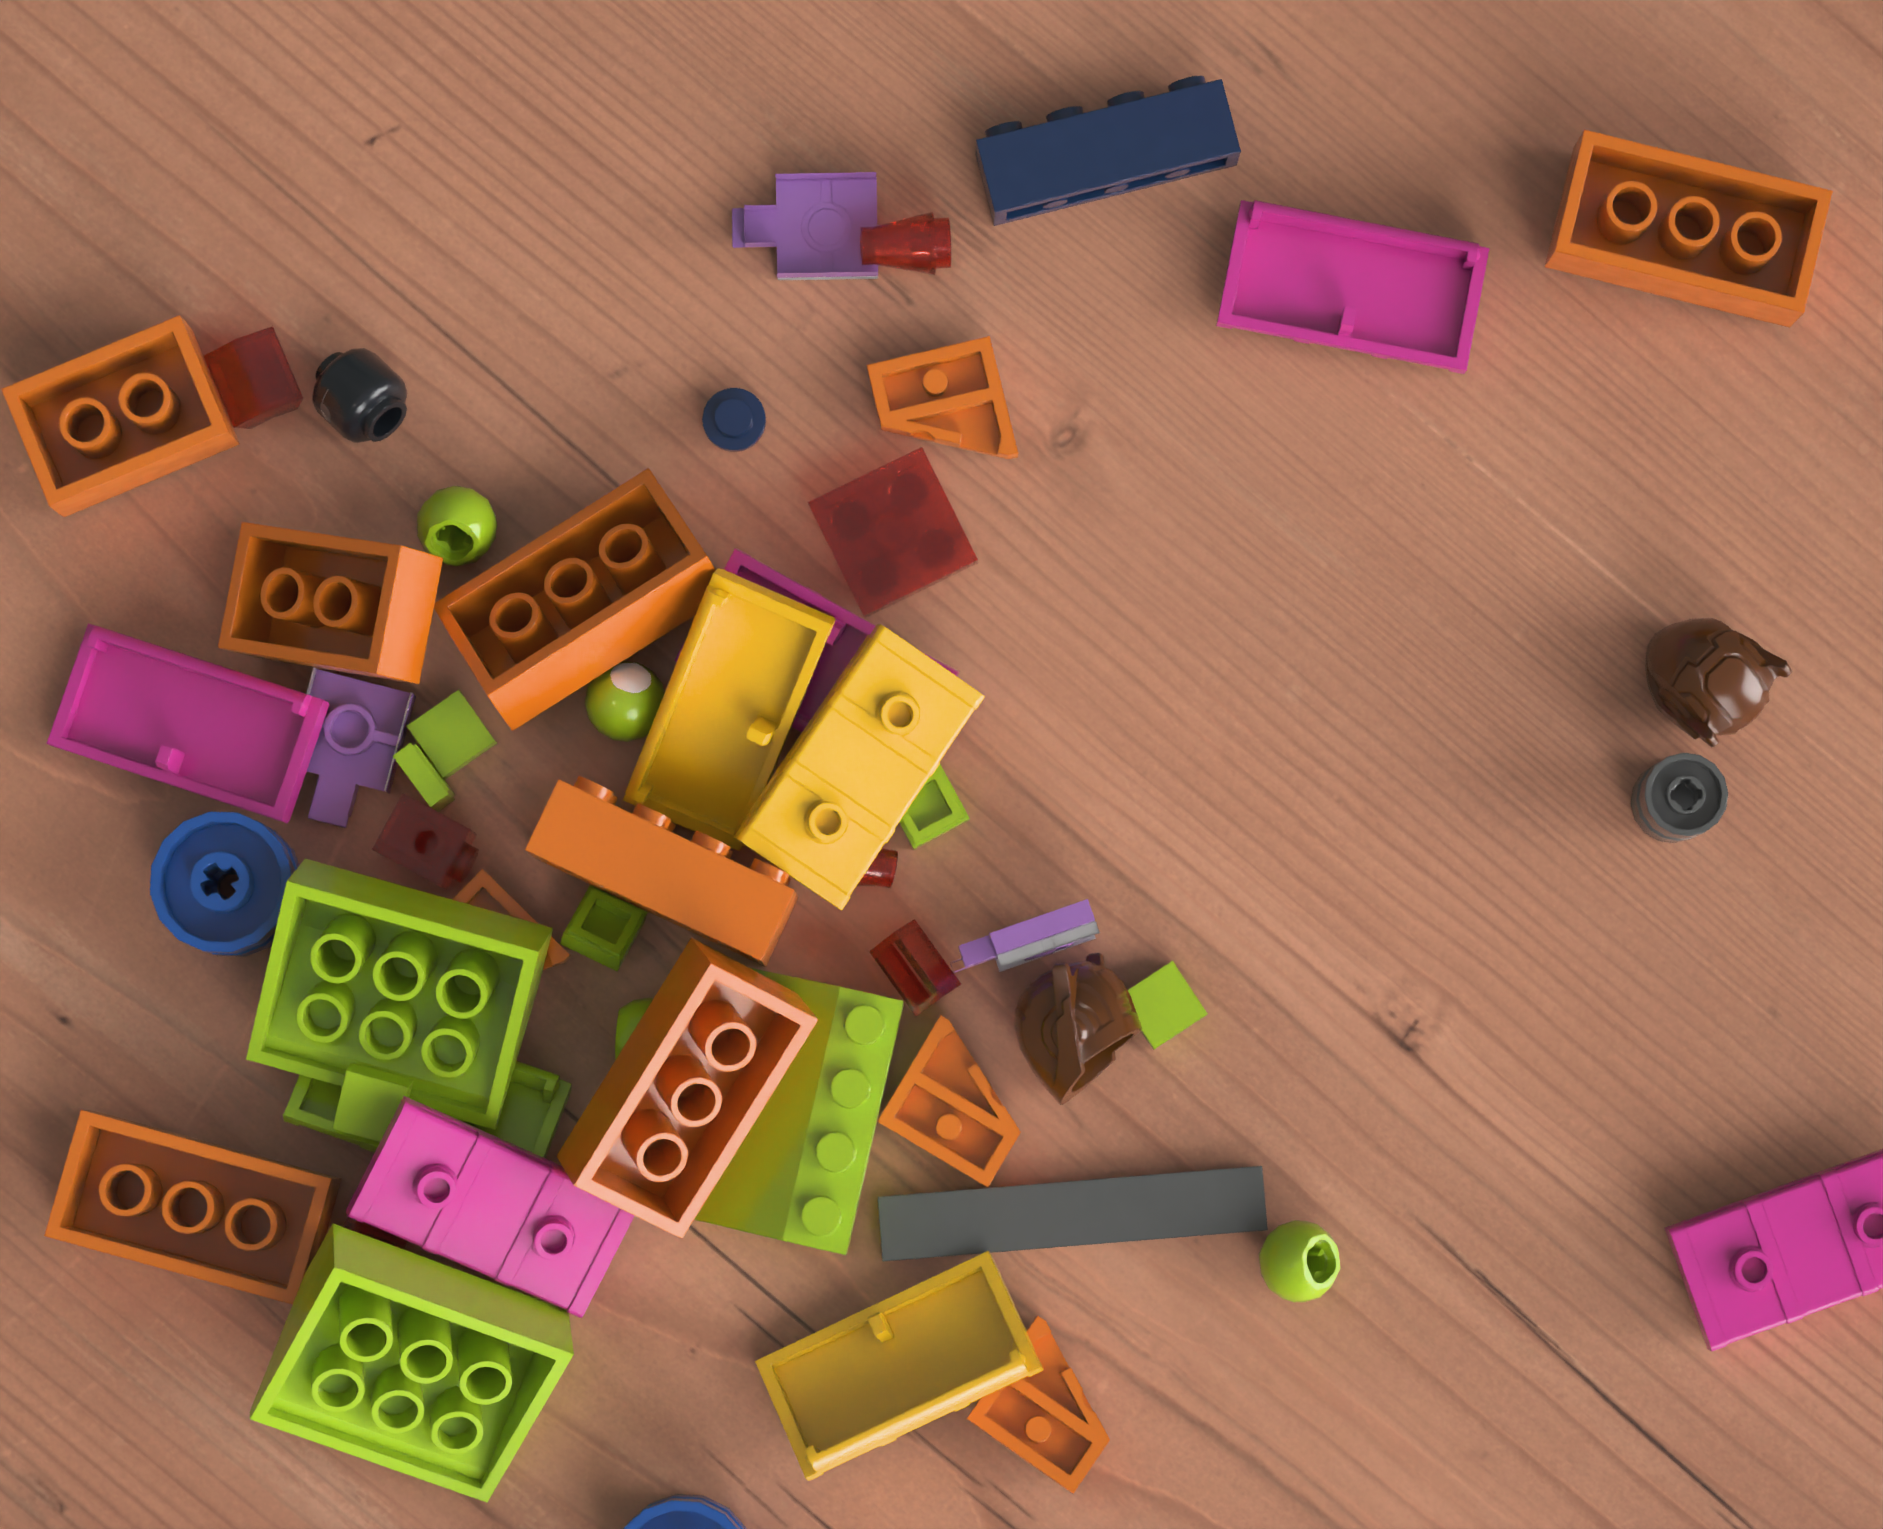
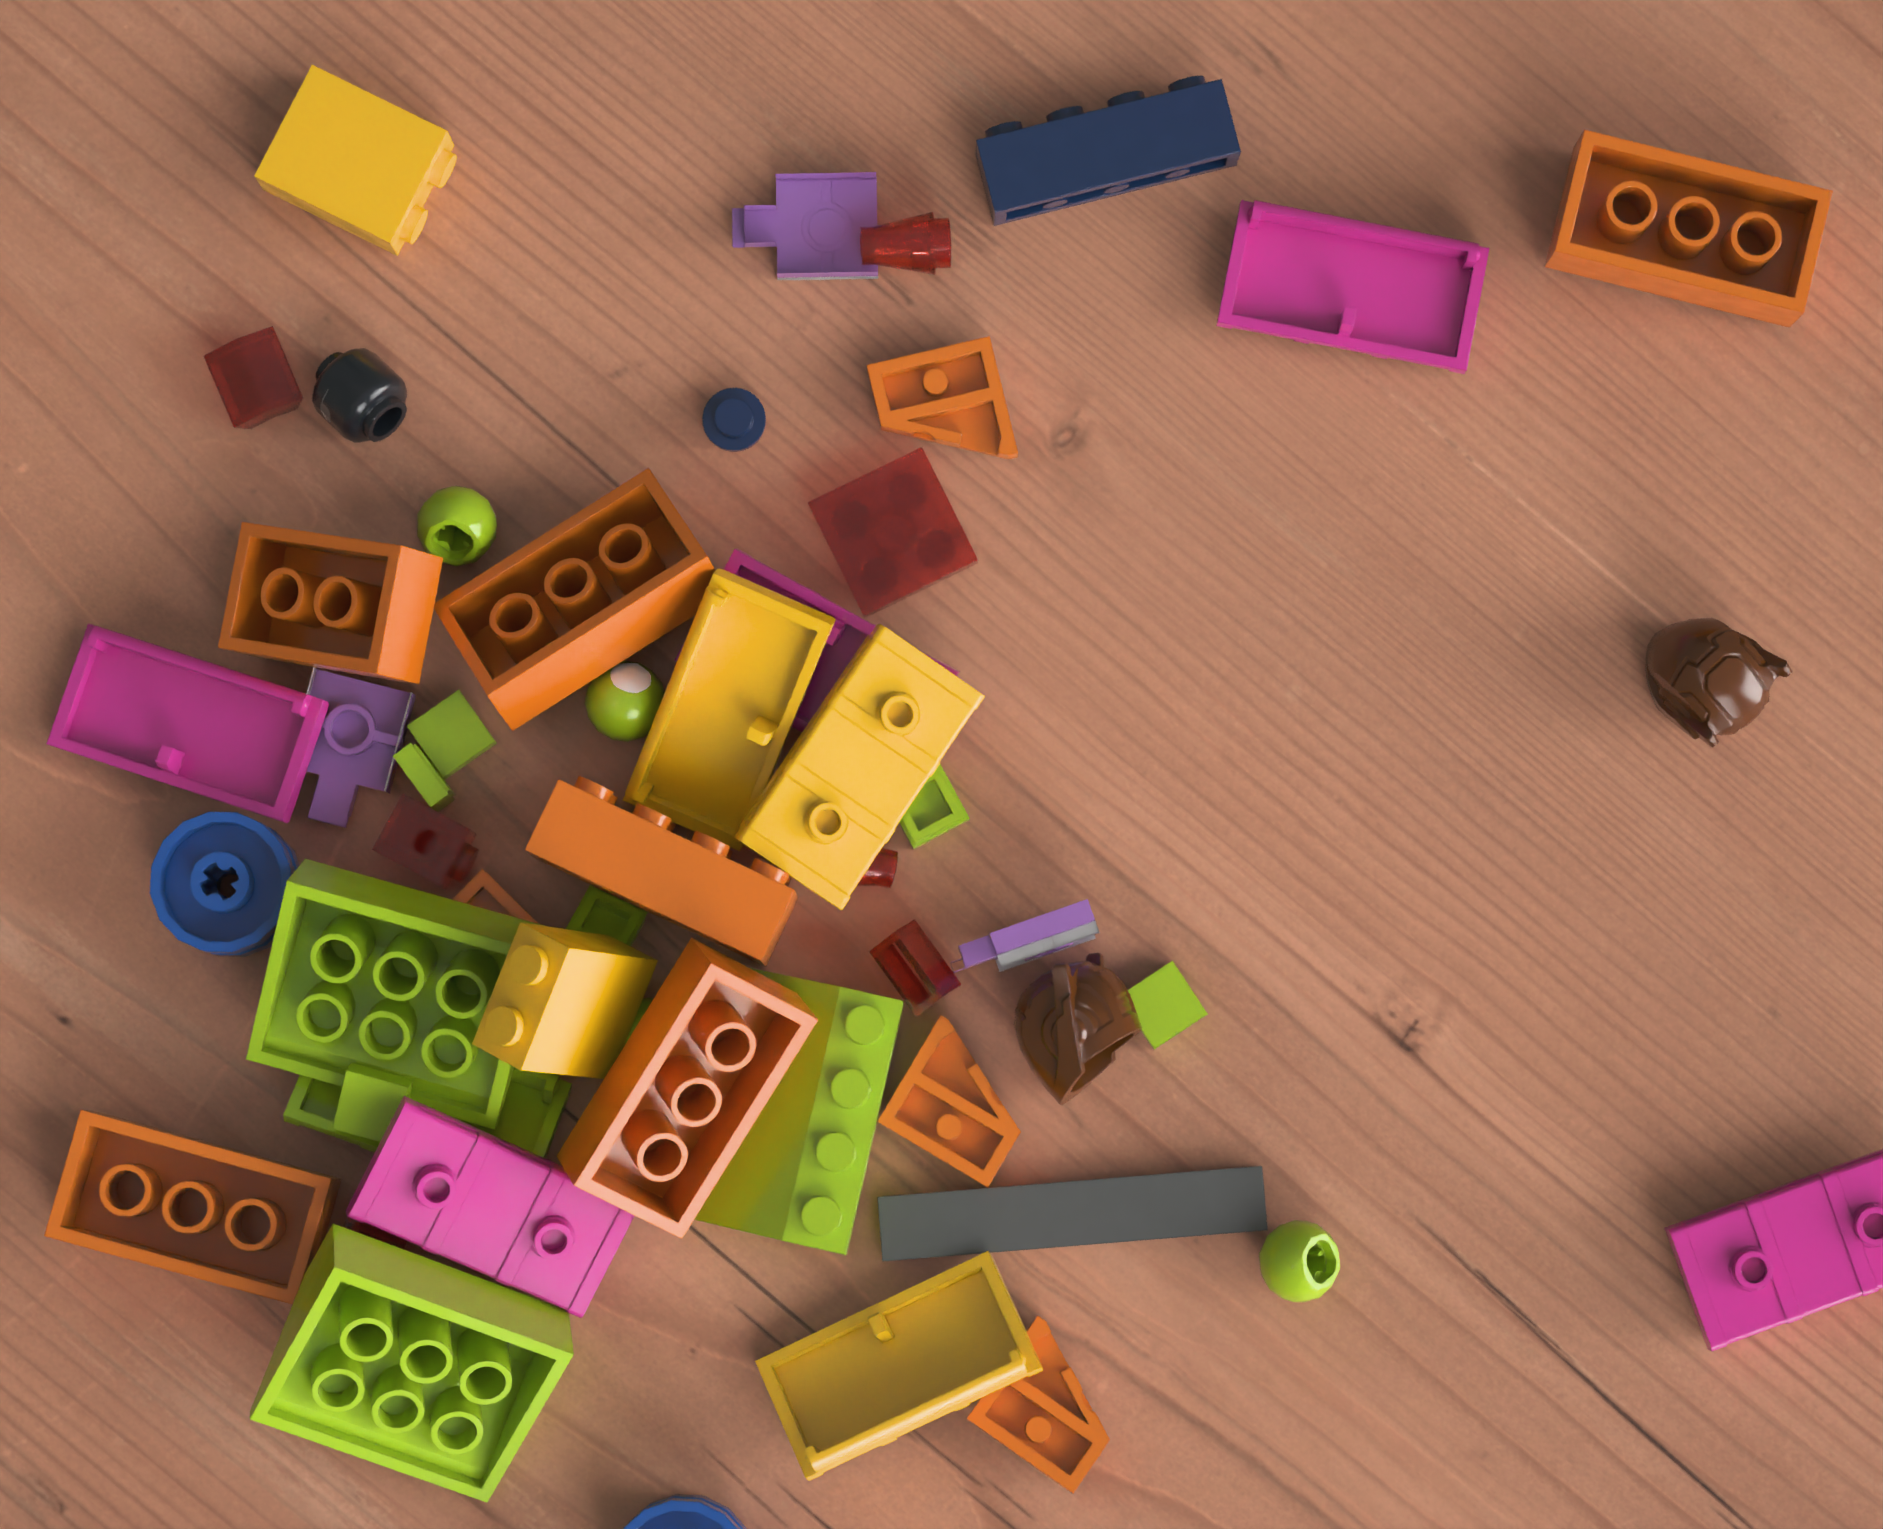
orange brick [1,315,240,517] -> none
dark grey wheel [1630,753,1728,843] -> none
none -> yellow brick [254,65,457,256]
none -> yellow brick [472,922,658,1079]

